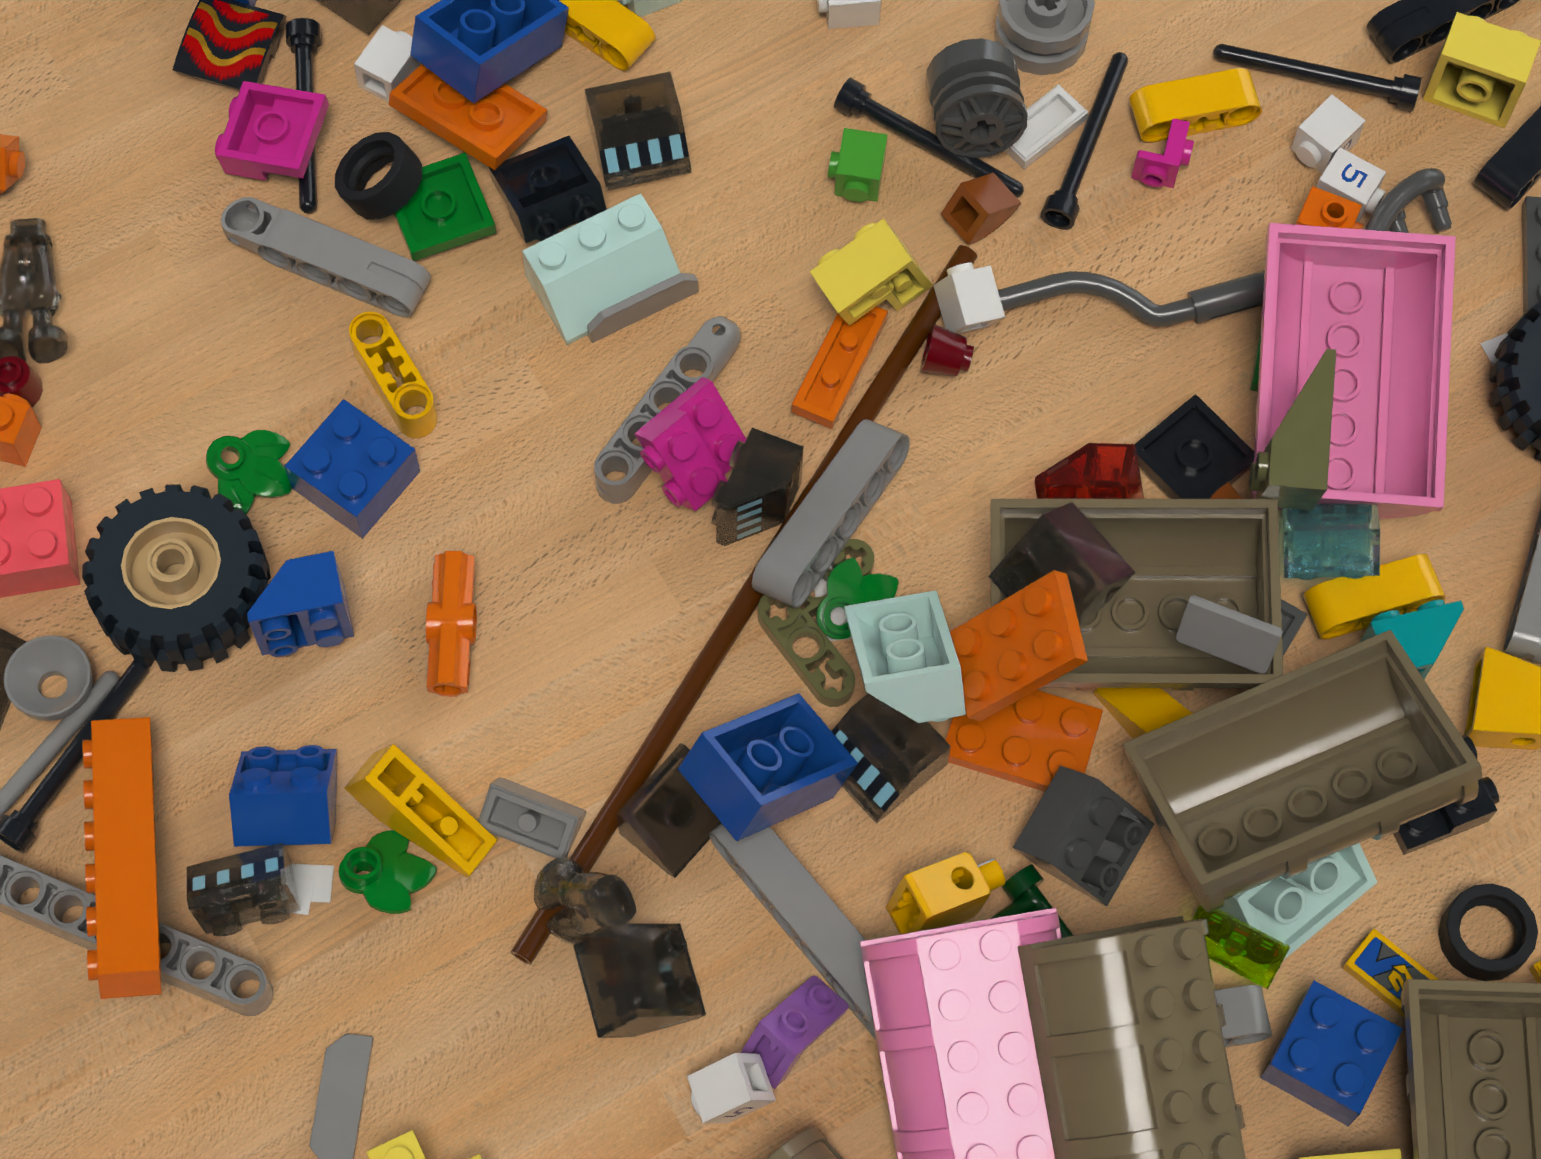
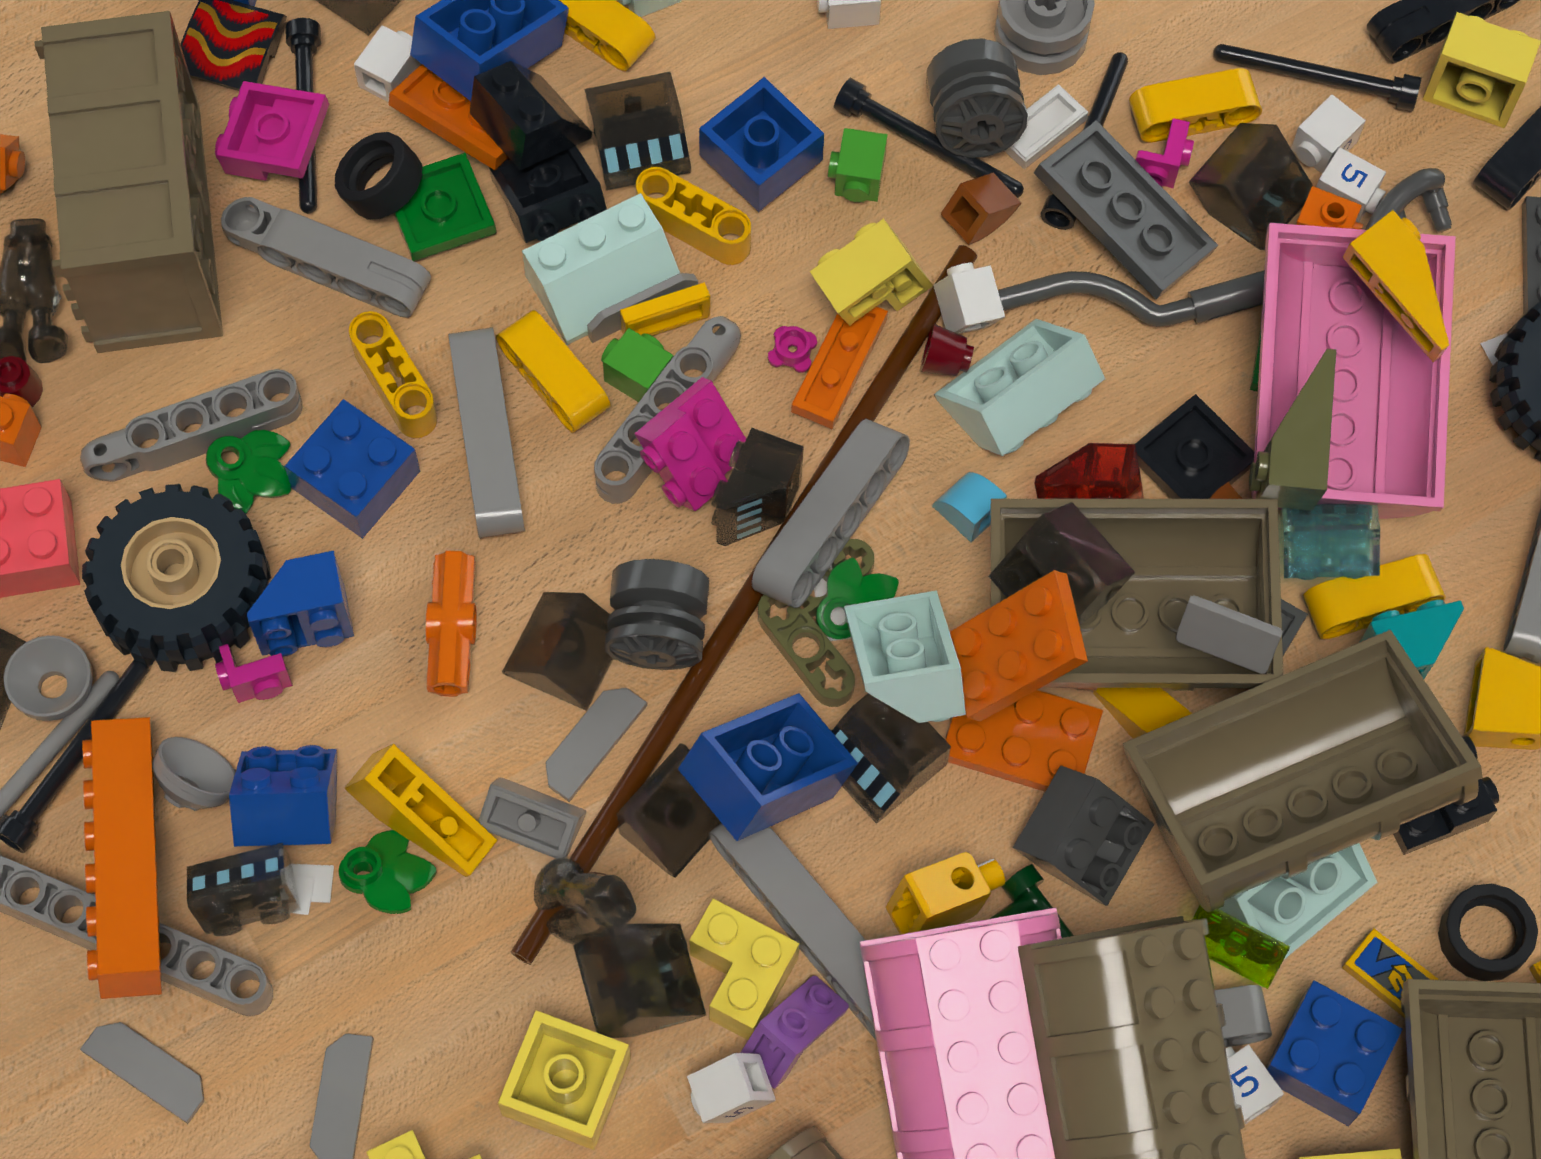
none -> dark tan container [34,11,223,353]
none -> light grey piece [80,369,303,482]
none -> light grey piece [80,1022,204,1124]
none -> light grey piece [152,737,235,811]
none -> dark pink bracket [215,644,293,703]
none -> light grey beam [448,327,525,538]
none -> black slope [470,61,593,171]
none -> yellow beam [496,310,611,433]
none -> light yellow brick [498,1010,631,1150]
none -> clear smoke slope [502,592,614,711]
none -> light grey piece [545,688,647,802]
none -> bright green brick [601,328,674,402]
none -> dark grey wheel [605,559,709,670]
none -> yellow tile [620,282,710,336]
none -> yellow beam [636,167,751,265]
none -> light yellow brick [689,898,800,1040]
none -> blue brick [699,77,824,212]
none -> dark pink plate [768,326,817,373]
none -> medium azure brick [932,472,1007,542]
none -> light aqua slope [934,319,1105,456]
none -> dark grey plate [1034,120,1218,299]
none -> clear smoke slope [1189,123,1313,250]
none -> white brick [1226,1044,1284,1125]
none -> yellow slope [1342,210,1449,362]

